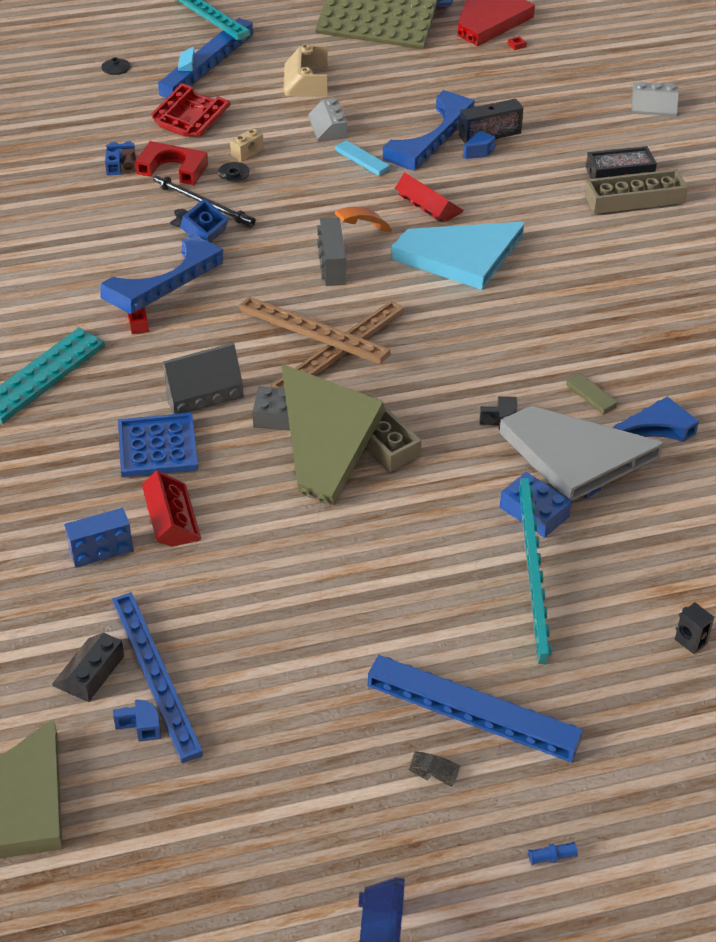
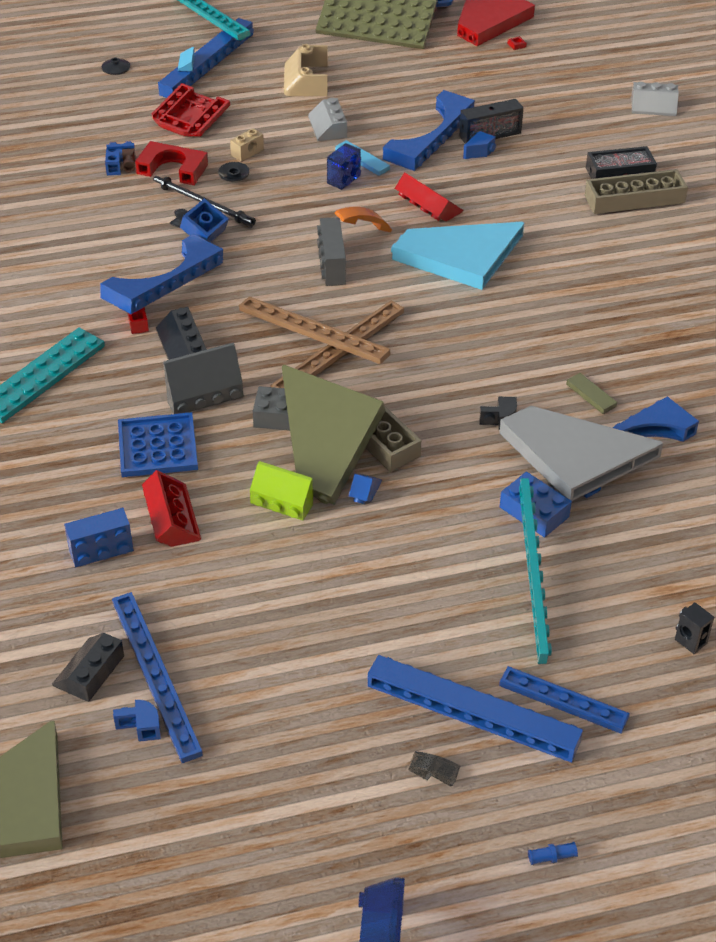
none -> black slope [156,307,207,360]
none -> lime slope [250,461,313,520]
none -> clear blue brick [327,143,361,190]
none -> blue slope [349,474,382,504]
none -> blue tile [499,666,630,734]

